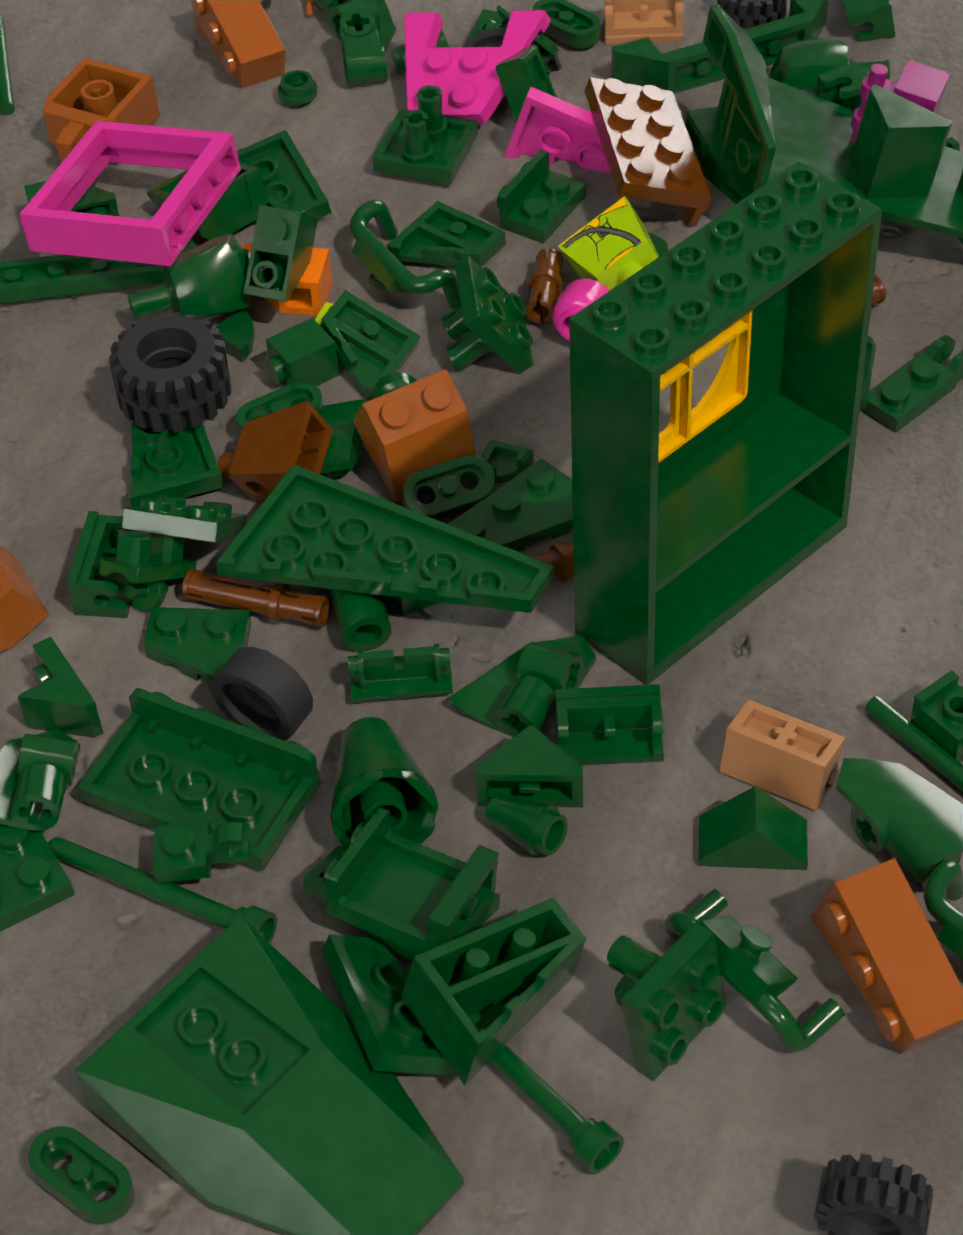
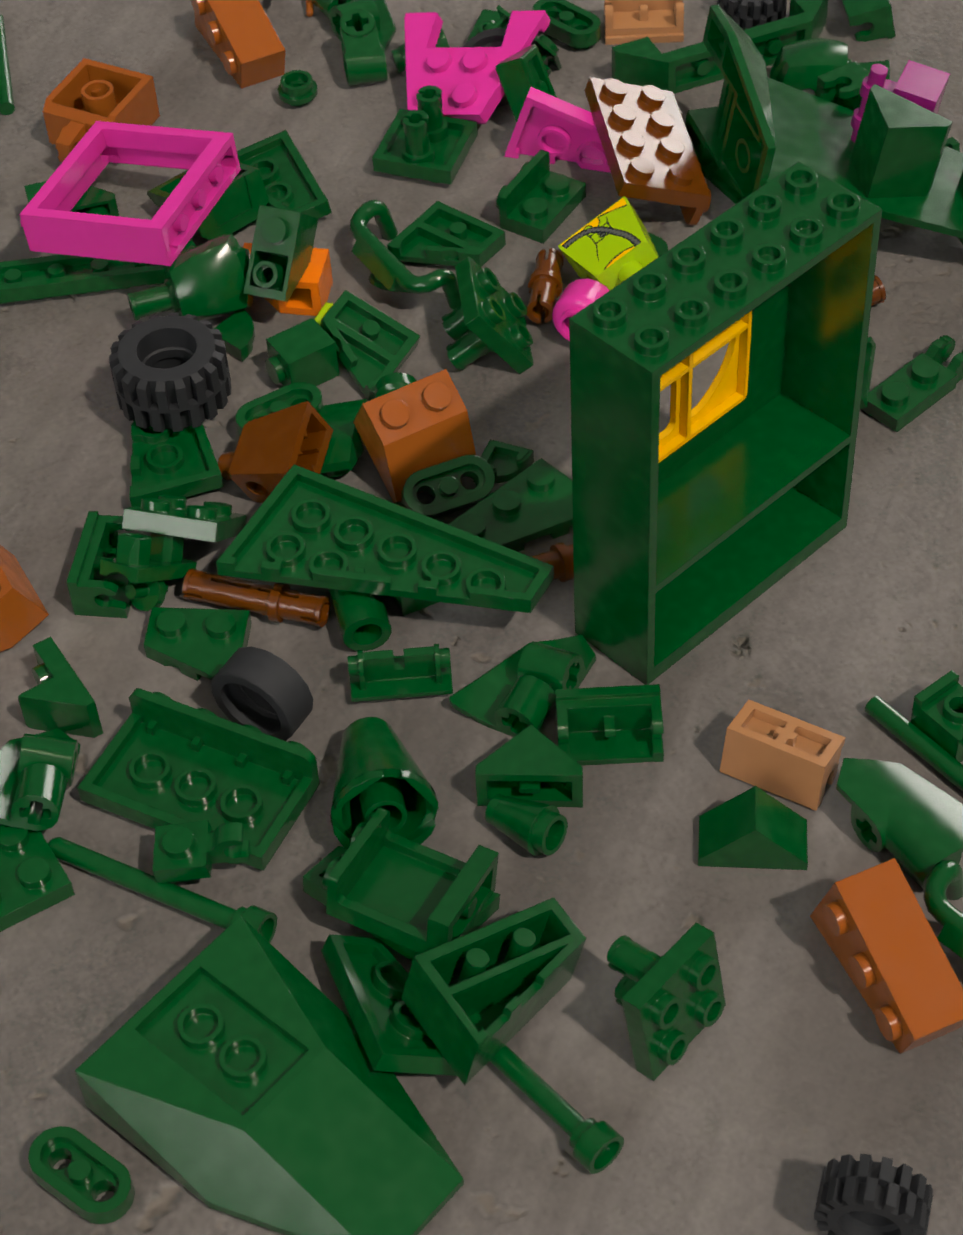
dark green piece [665,889,845,1052] -> none

